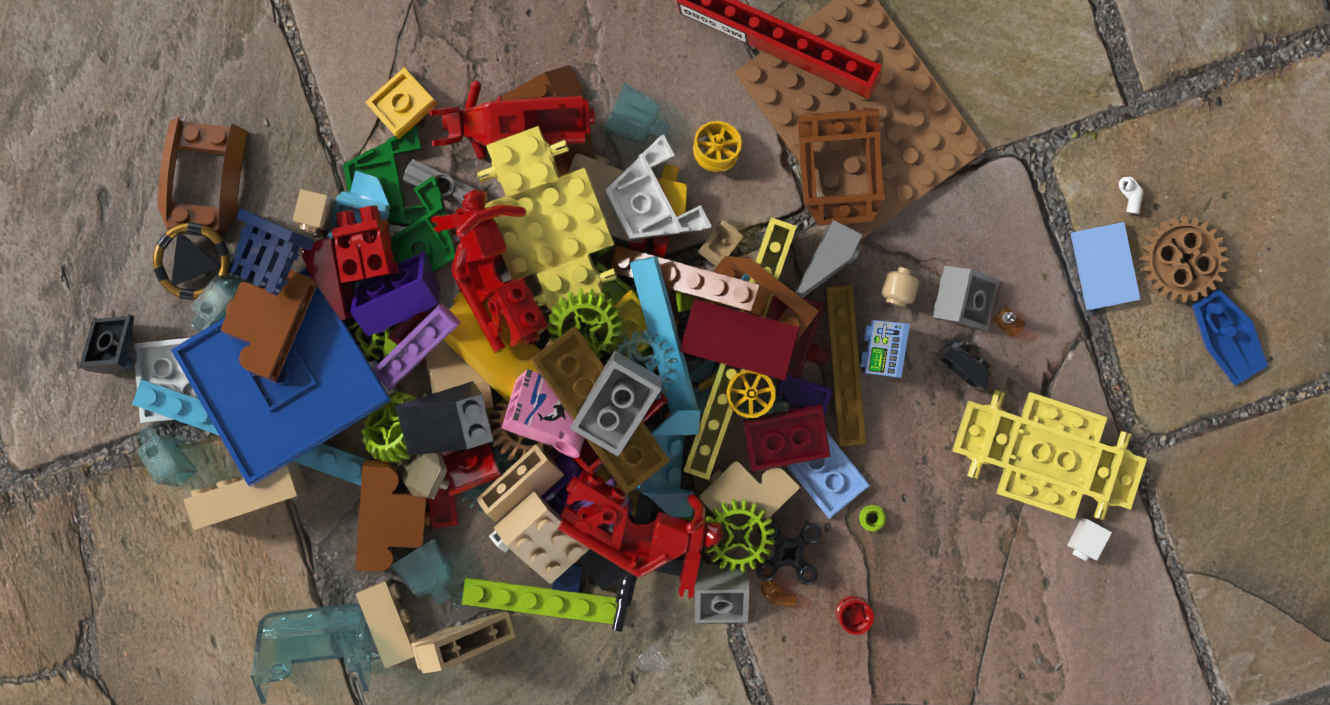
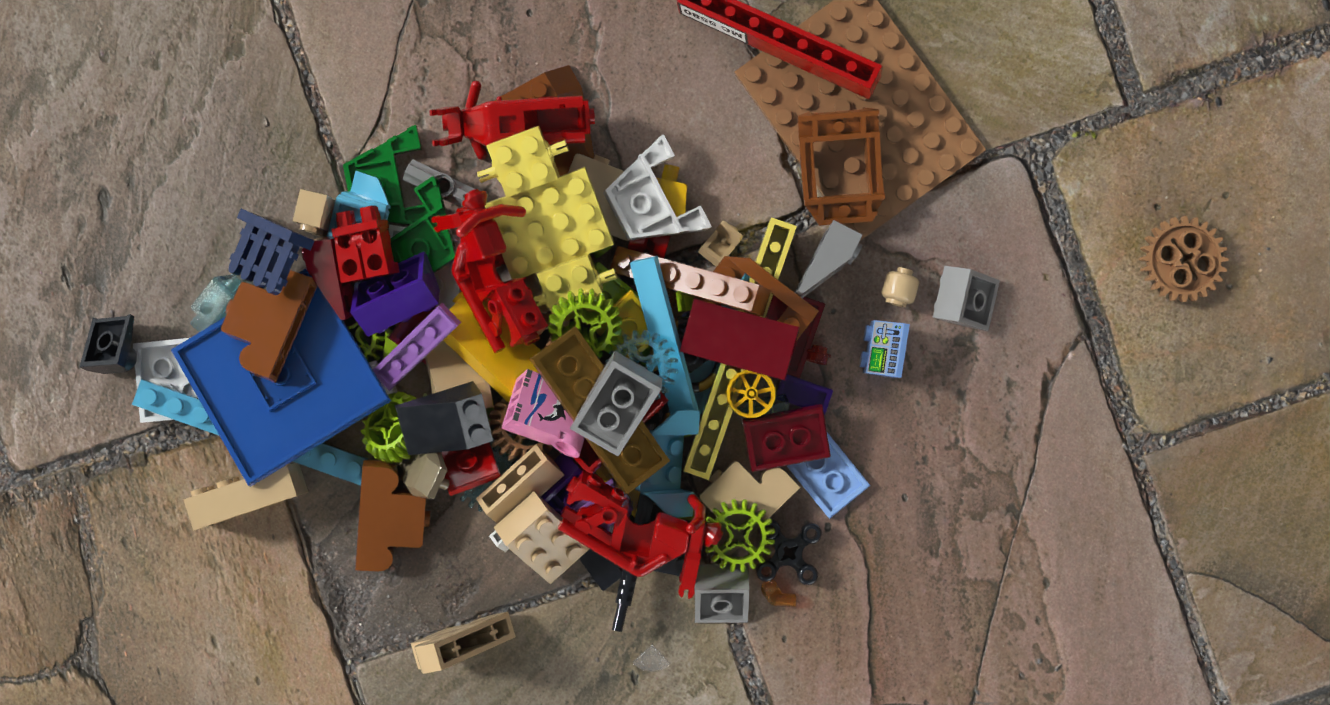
clear light blue torso [137,426,198,487] -> none
piece [153,222,230,300] -> none
dark orange wedge [158,117,249,236] -> none
clear light blue windscreen [250,603,371,704] -> none
tan brick [356,579,419,668] -> none
yellow plate [365,67,438,139] -> none
clear light blue torso [391,537,454,605] -> none
red tile [428,488,459,529] -> none
lime plate [462,577,618,624] -> none
dark blue tile [552,564,582,593] -> none
clear light blue torso [603,83,670,144] -> none
yellow wheel [692,121,742,172] -> none
pearl gold plate [825,285,866,446] -> none
red wheel [835,595,874,635] -> none
lime plate [859,505,886,532] -> none
black slope [935,339,991,390] -> none
light yellow piece [952,390,1147,520] -> none
clear orange piece [991,305,1026,338] -> none
white brick [1067,518,1112,562] -> none
light blue tile [1070,222,1140,310] -> none
white arm [1119,177,1144,215] -> none
blue piece [1191,289,1268,386] -> none

